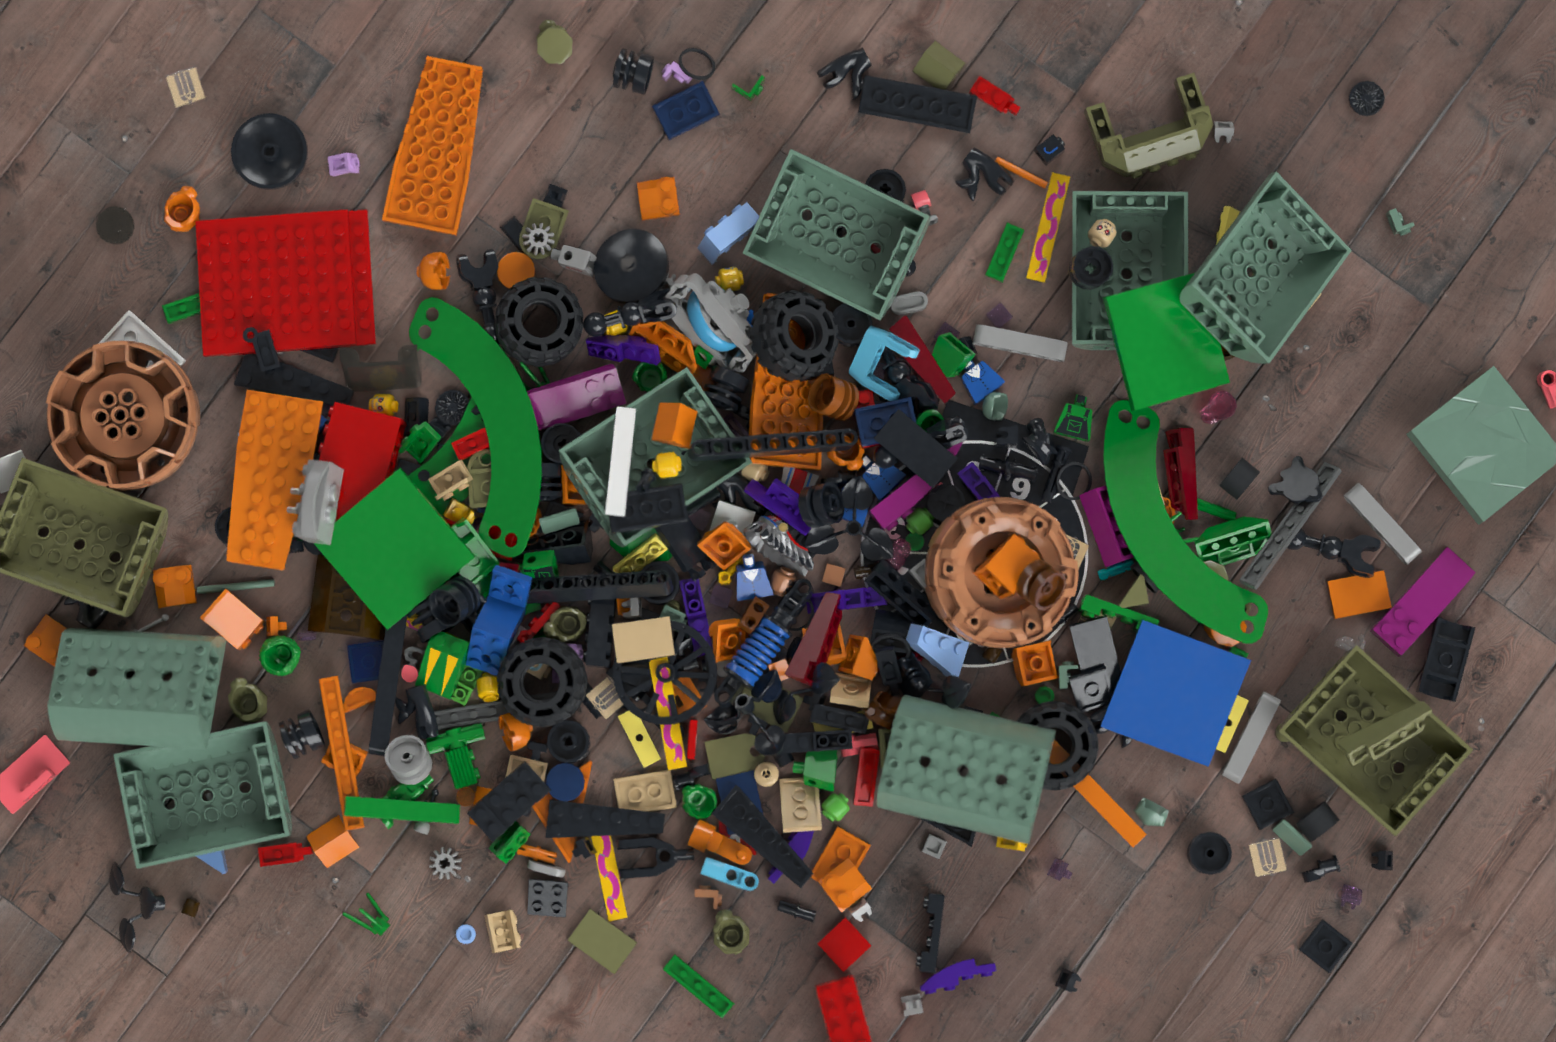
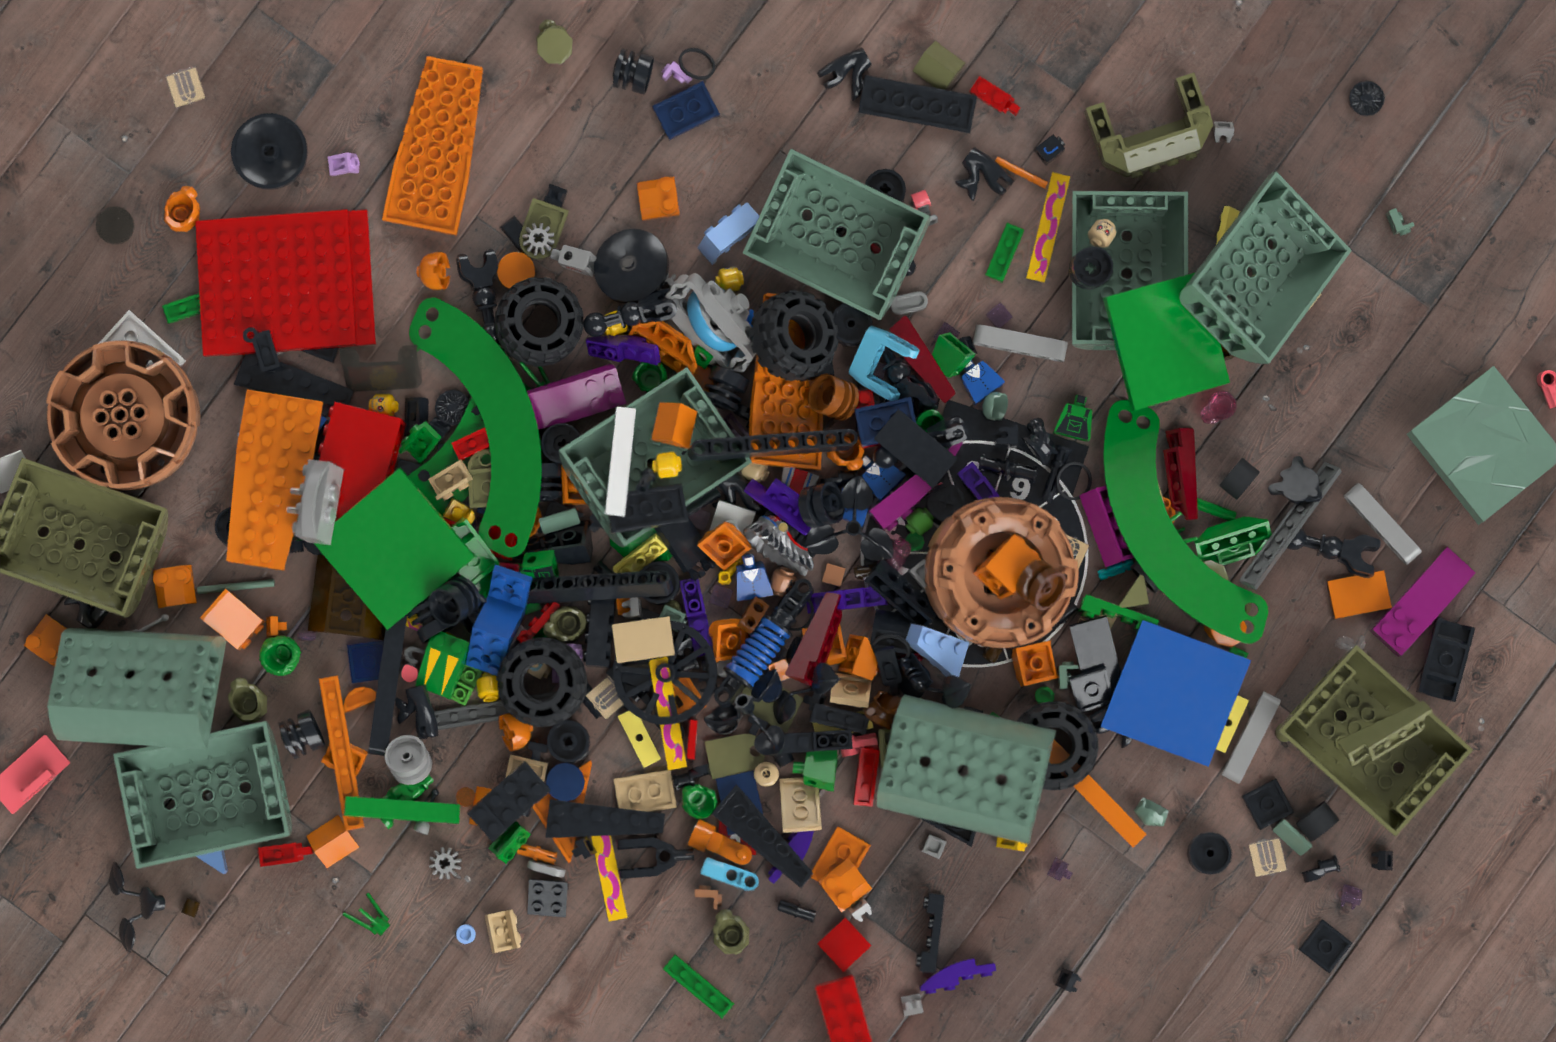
green piece [426,723,486,754] -> none
green brick [445,746,481,790] -> none
olive tile [568,909,637,974] -> none
green bracket [732,75,765,101] -> none
bright green head [821,793,850,822] -> none

